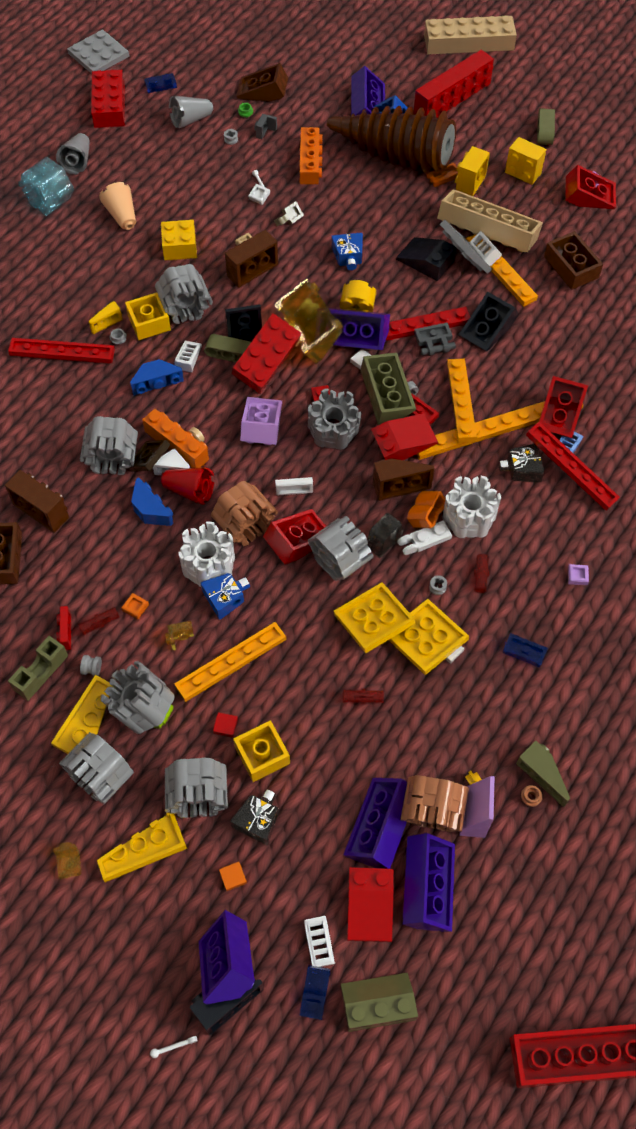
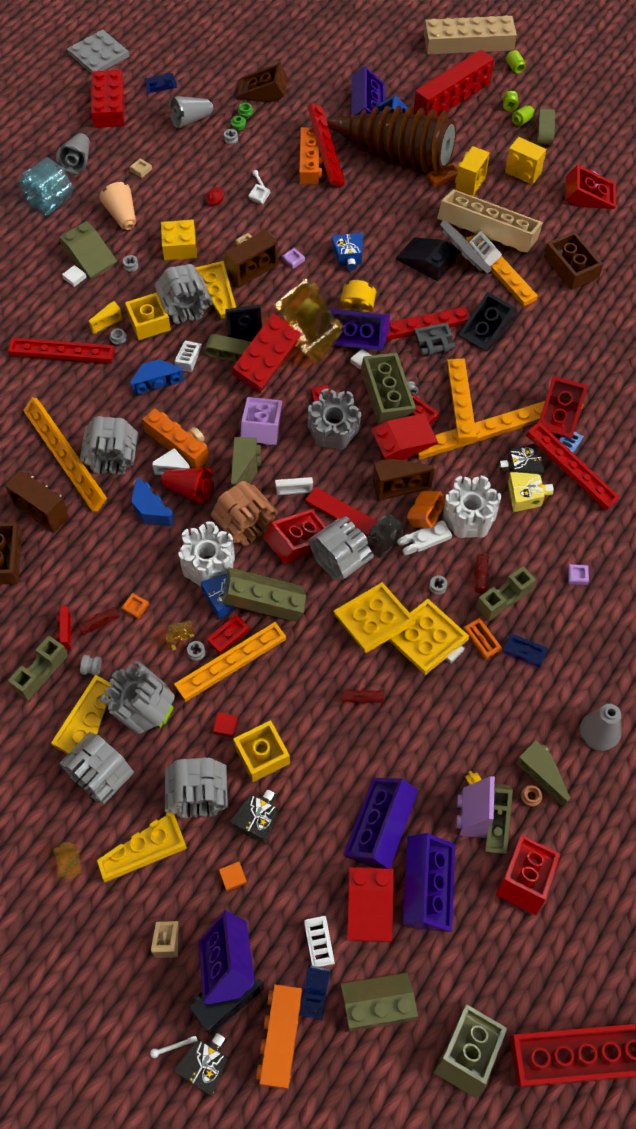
dark brown tile [127,440,171,472] -> none
dark grey bracket [254,114,277,139] -> none
plate [274,201,304,226] -> none
nougat piece [400,775,469,832] -> none
none -> light orange plate [23,397,107,512]
none -> olive slope [59,221,118,279]
none -> white tile [62,265,87,287]
none -> light grey bush [123,255,138,272]
none -> tan tile [129,159,152,178]
none -> tan slope [151,921,178,958]
none -> clear smoke torso [174,1032,228,1098]
none -> light grey bush [187,641,205,661]
none -> yellow wing [195,261,236,319]
none -> red hat [206,187,224,206]
none -> red plate [207,614,250,655]
none -> olive slope [222,567,306,622]
none -> bright green plate [231,116,246,131]
none -> olive slope [231,437,261,488]
none -> orange brick [256,984,302,1090]
none -> lavender tile [282,248,305,269]
none -> red tile [305,487,378,538]
none -> red plate [307,103,345,187]
none -> olive slope [434,1004,507,1098]
none -> orange tile [463,618,502,660]
none -> olive arch [476,566,536,622]
none -> olive slope [485,783,513,854]
none -> red slope [496,834,560,915]
none -> lime wheel [503,91,518,111]
none -> lime brick [506,50,526,74]
none -> light yellow torso [508,472,553,512]
none -> lime brick [512,106,535,126]
none -> light grey cone [580,704,621,751]

